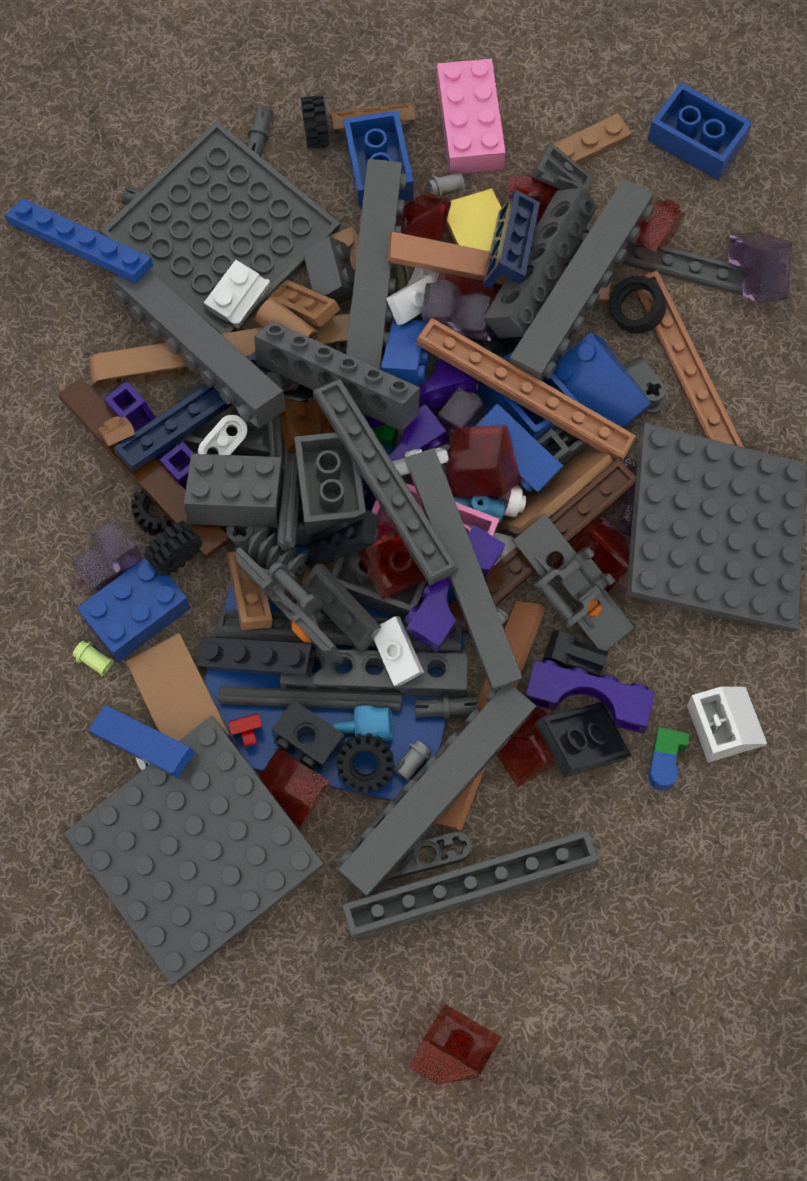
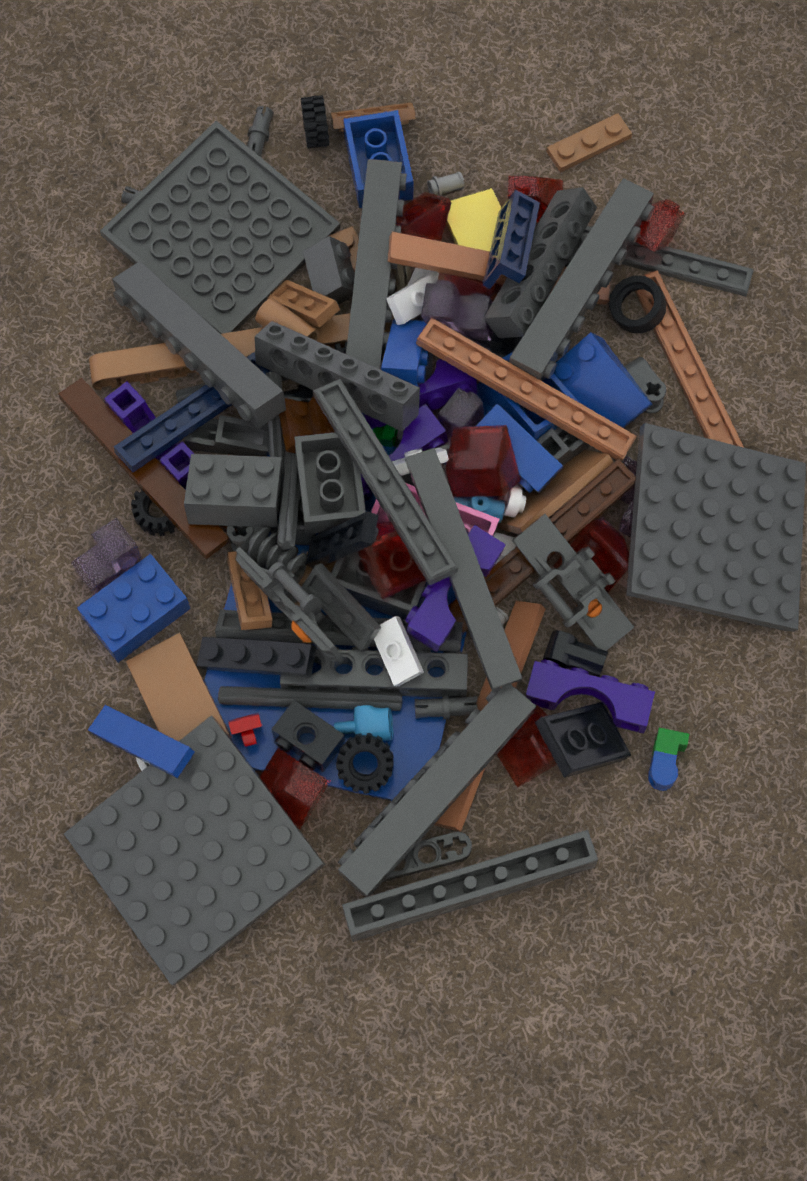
blue plate [5,198,153,283] -> none
yellowish green pin [73,641,114,676] -> none
medium nougat plate [98,416,135,446] -> none
black tyre [144,521,203,576] -> none
white plate [198,415,247,455] -> none
white plate [204,260,270,329] -> none
light grey pin [393,740,431,782] -> none
clear red slope [408,1004,502,1084] -> none
bright pink brick [437,58,506,175] -> none
dark grey wing [531,142,593,191] -> none
blue brick [648,82,752,180] -> none
white slope [687,686,767,763] -> none
clear purple brick [728,231,792,303] -> none

